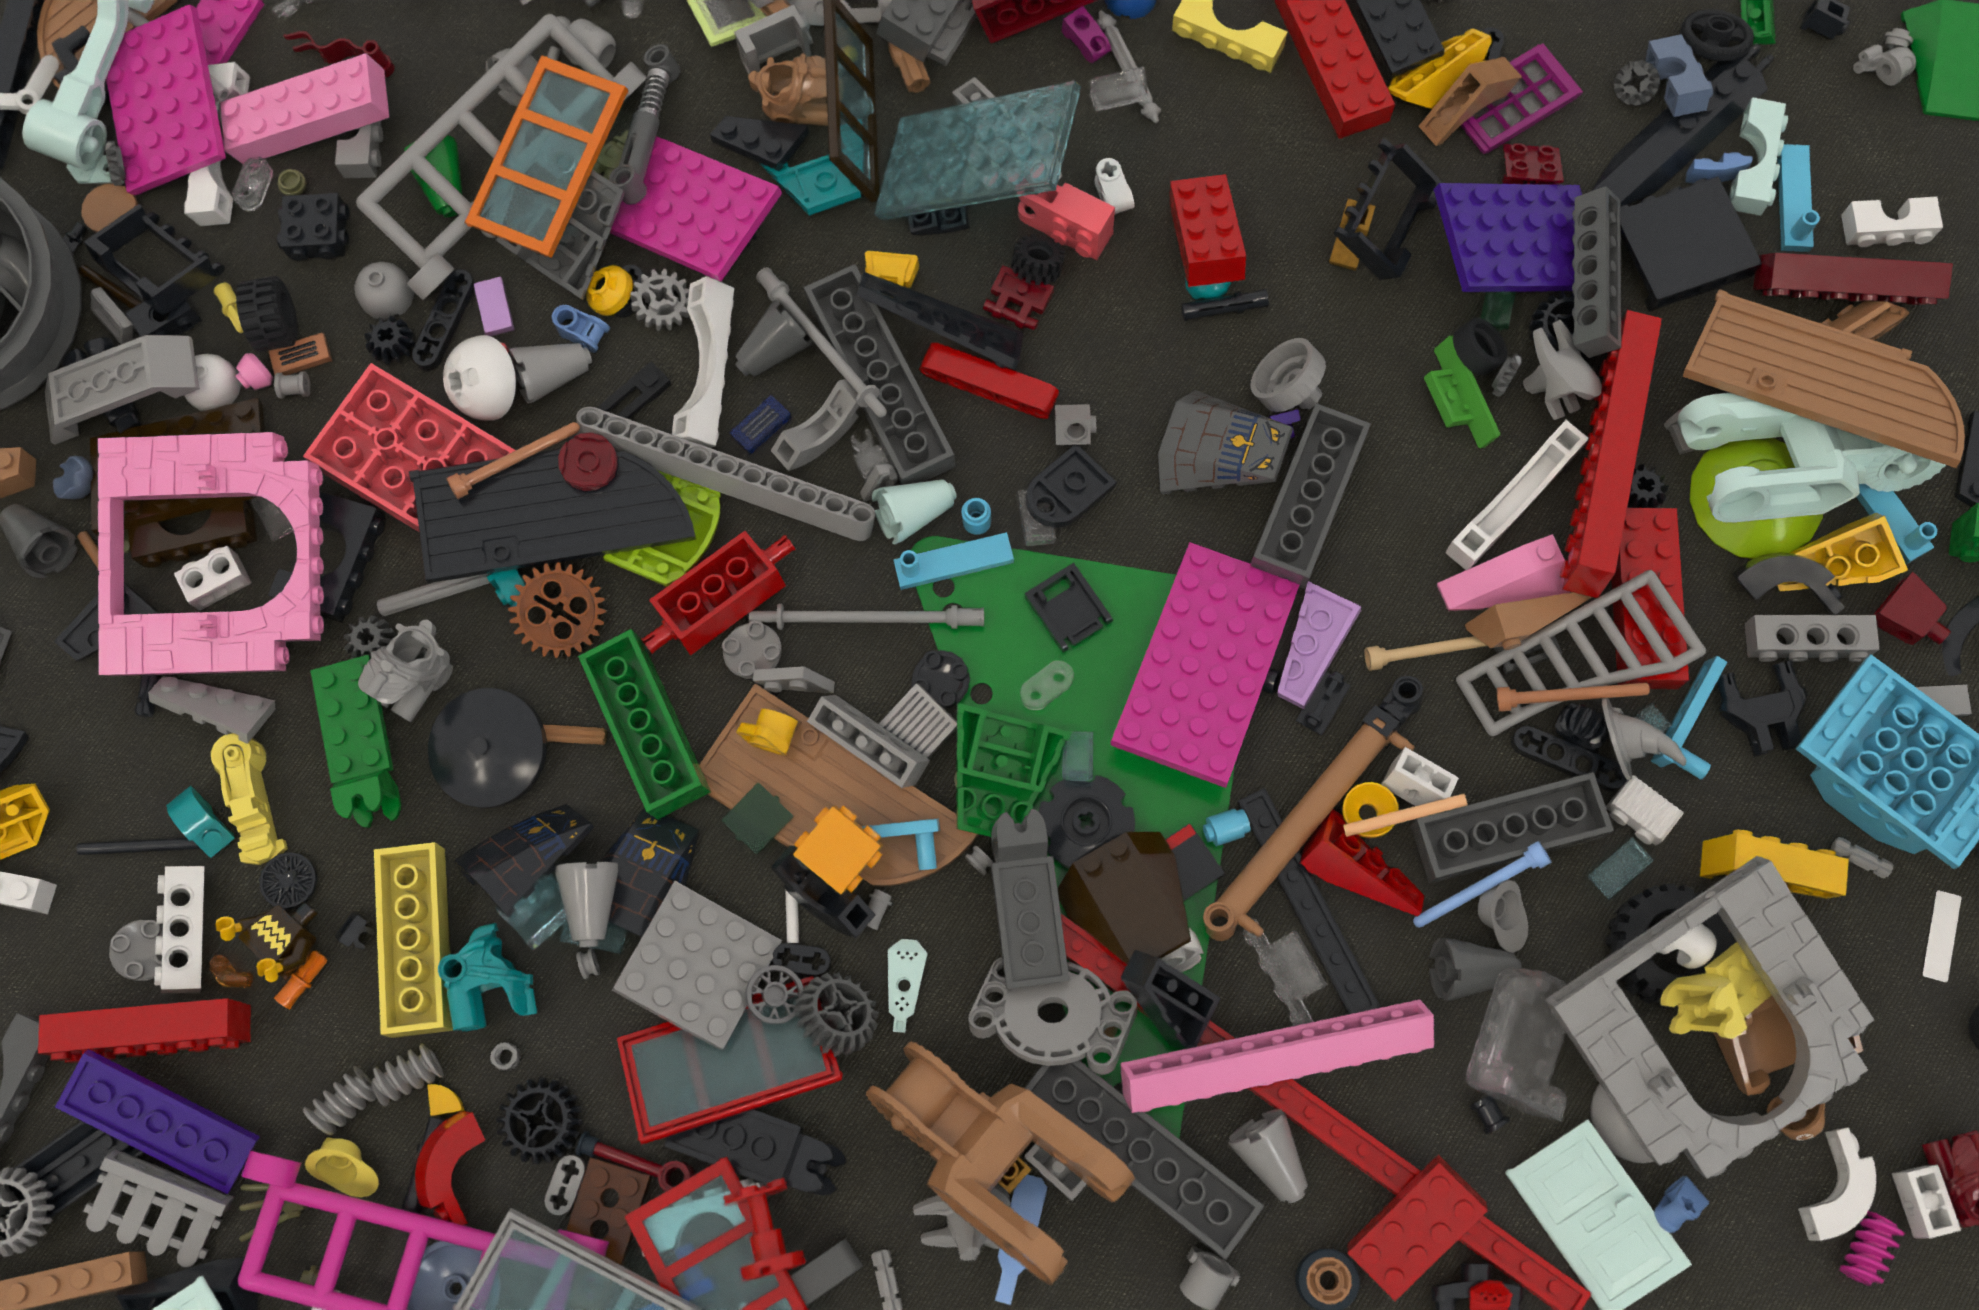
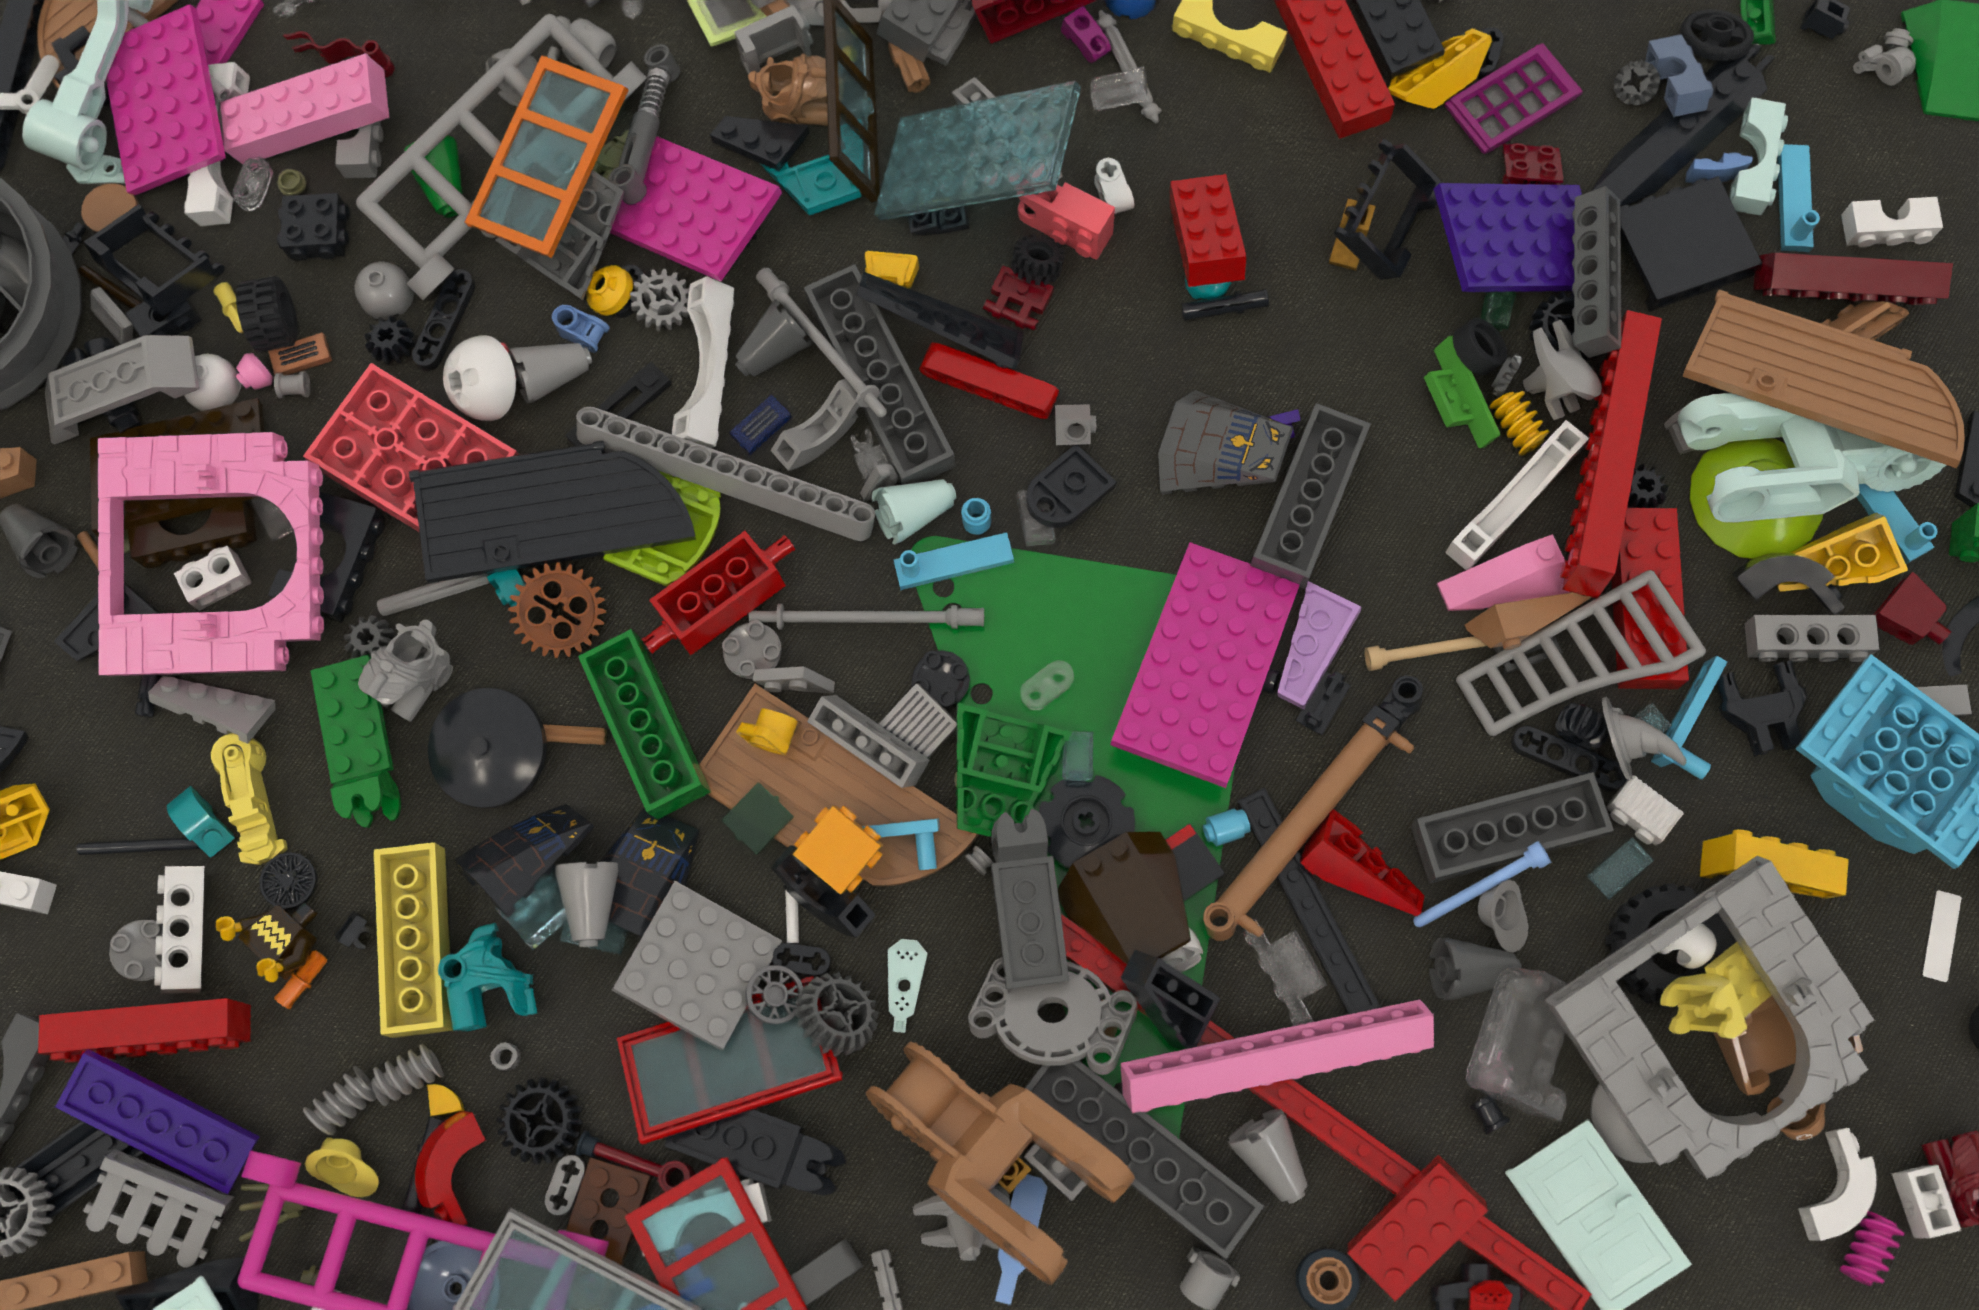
sand blue hair [53,456,94,499] -> none
dark grey gear [105,141,126,186] -> none
clear orange arm [210,954,253,988] -> none
nougat piece [446,422,580,499] -> none
lavender tile [474,277,515,336] -> none
dark red tile [558,432,618,491] -> none
light grey bush [576,948,600,979] -> none
red piece [723,1178,806,1282] -> none
light grey pin [867,889,892,930] -> none
black container [1025,563,1113,653] -> none
light grey piece [1251,338,1326,412] -> none
yellow piece [1342,782,1399,838] -> none
light nougat bar [1343,794,1468,837] -> none
white brick [1381,747,1459,806] -> none
medium nougat arch [1419,57,1522,146] -> none
nougat piece [1497,683,1650,712] -> none
medium blue piece [1654,1175,1709,1233] -> none
light grey axle [1830,837,1894,878] -> none
none -> yellow piece [1489,391,1550,456]

